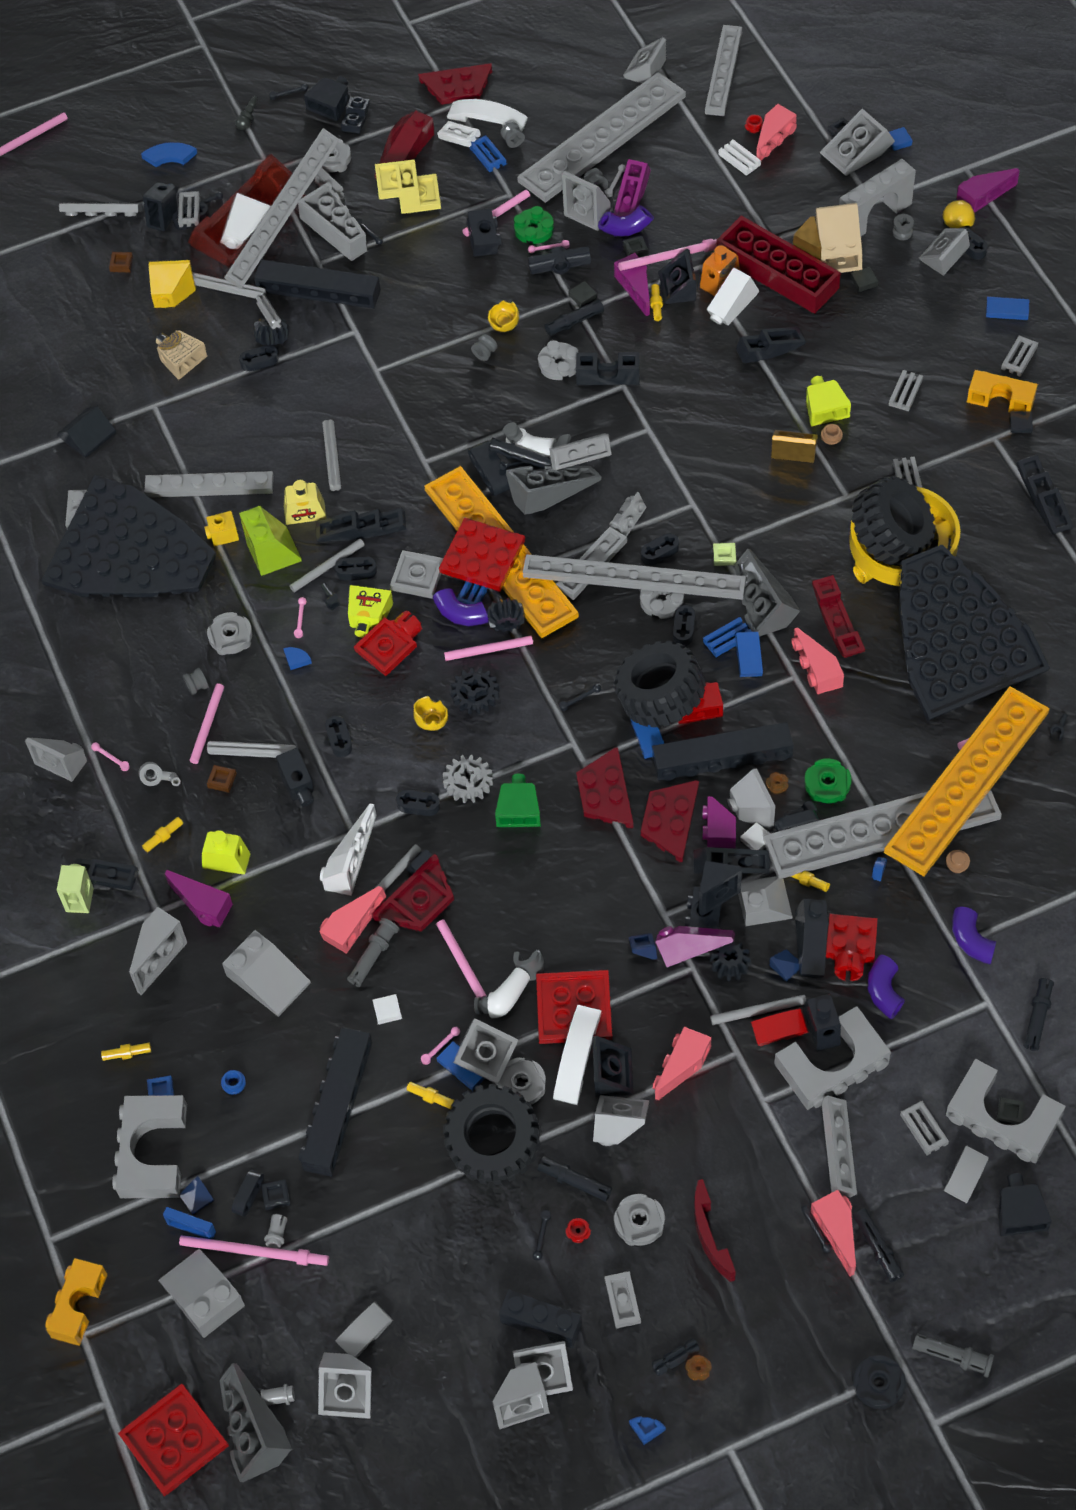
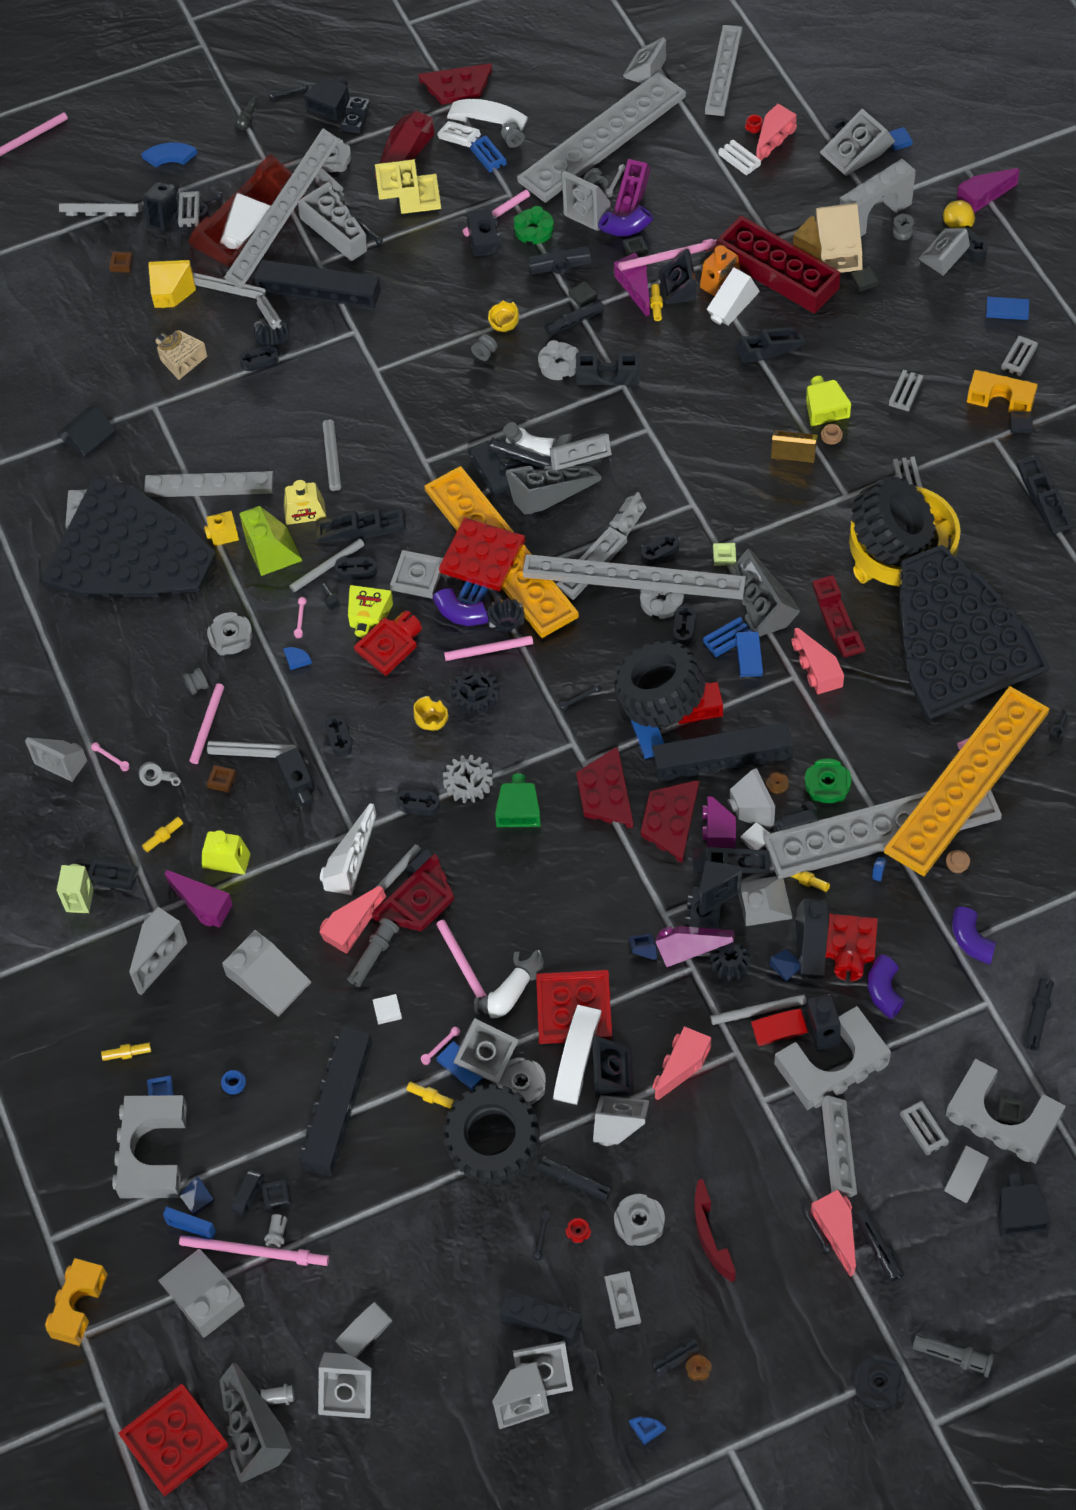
bright pink hinge [528,240,570,254] -> none

